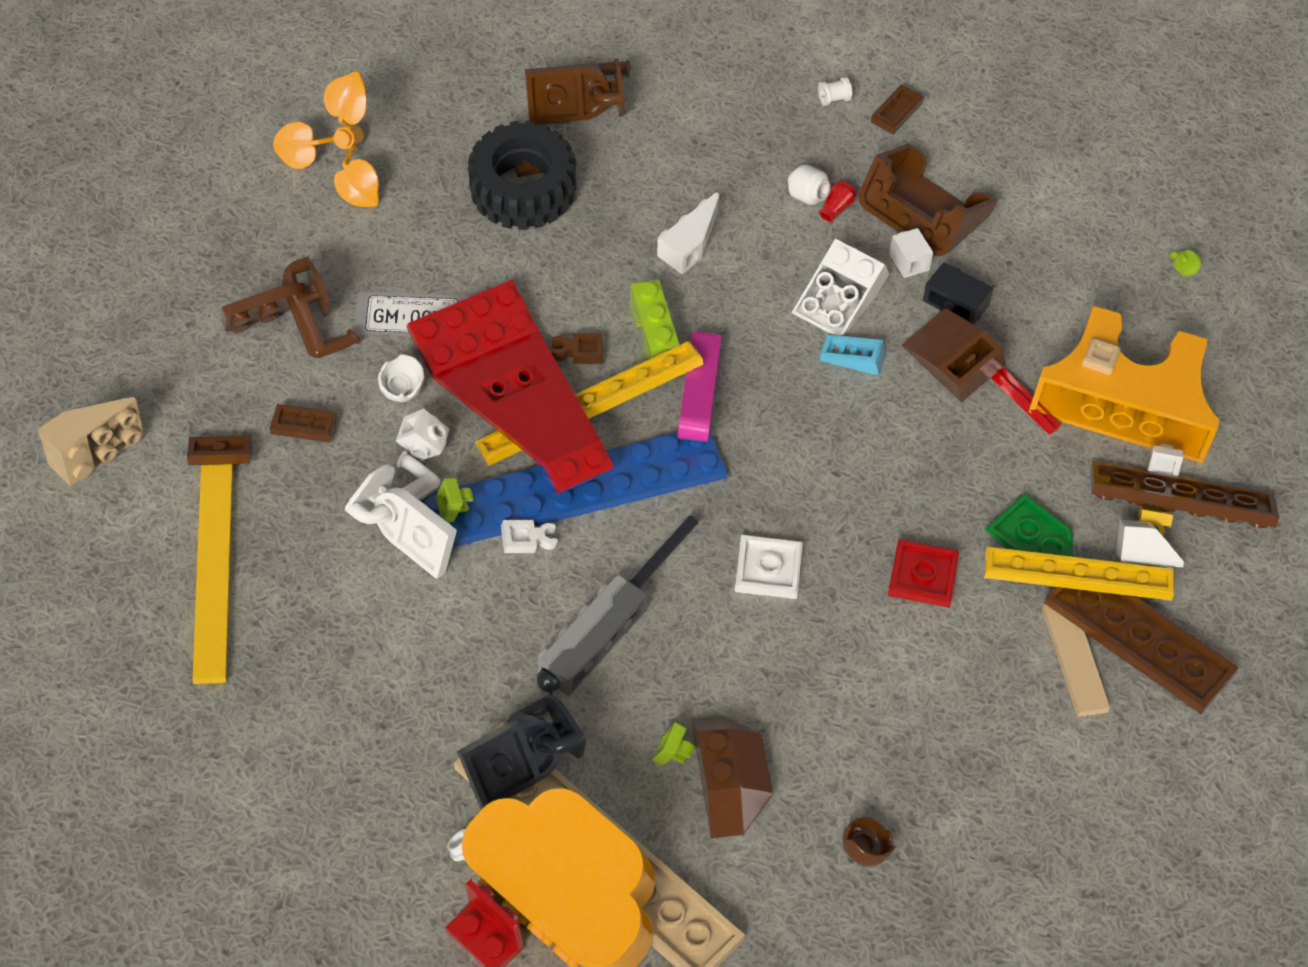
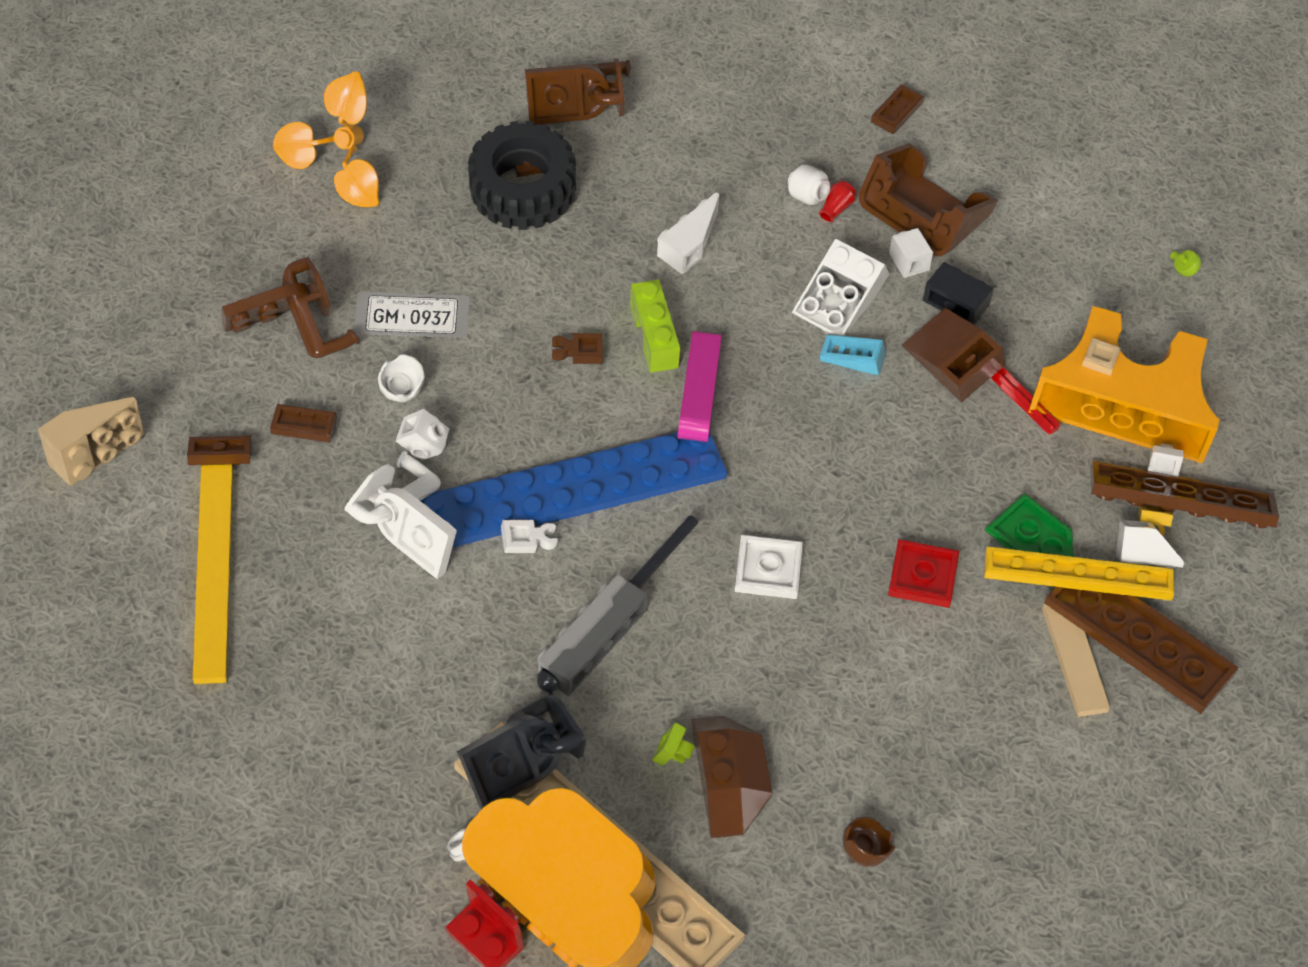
red wing [406,280,614,494] -> none
lime tile [435,478,474,522] -> none
yellow tile [475,341,704,466] -> none
white bush [818,77,852,106] -> none

